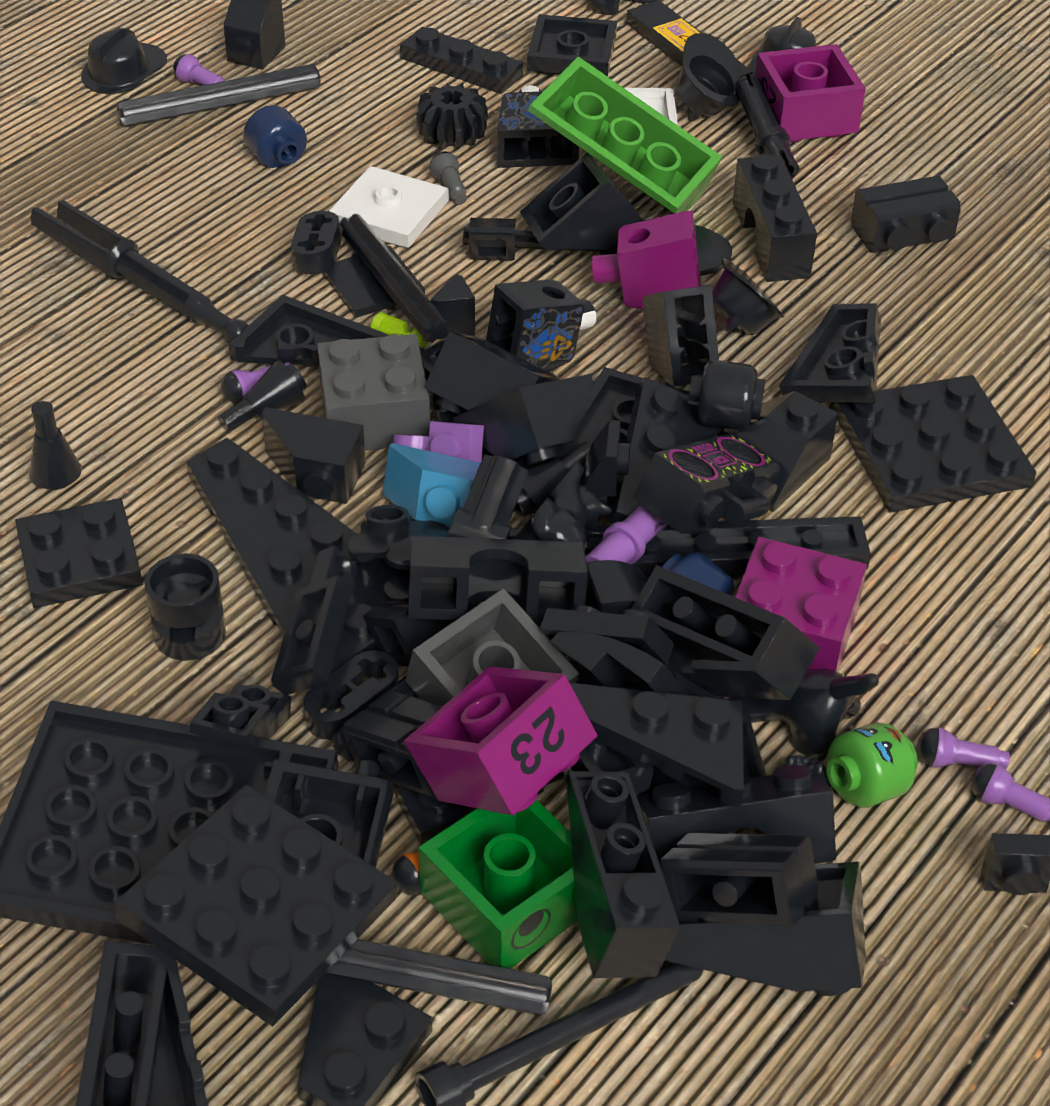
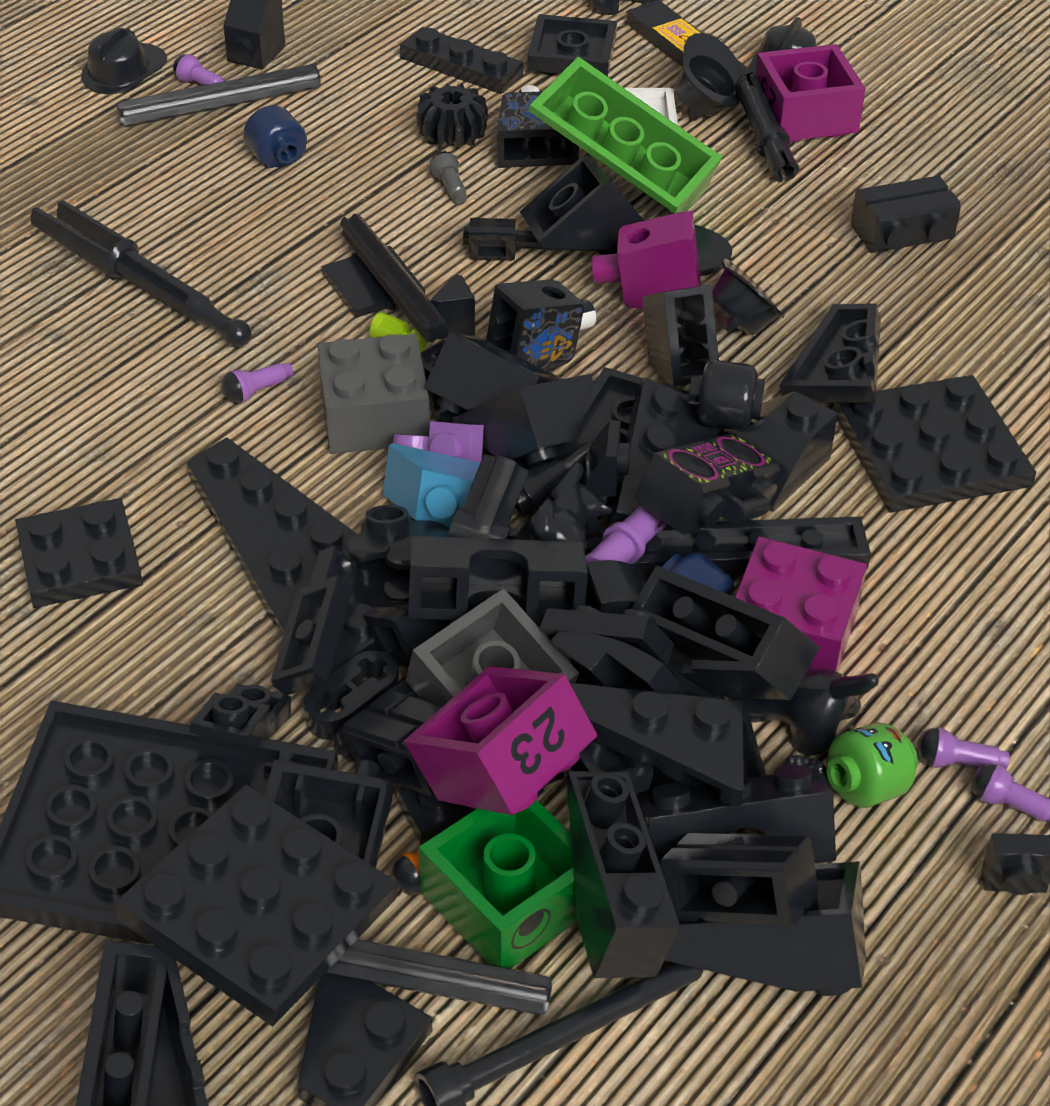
black cone [29,401,82,490] -> none
black wheel [144,553,226,661] -> none
black cone [218,360,307,433] -> none
black wing [229,294,424,366] -> none
black slope [262,407,366,504] -> none
black beam [291,211,342,274] -> none
white plate [329,166,449,248] -> none
black arch [733,154,817,282] -> none

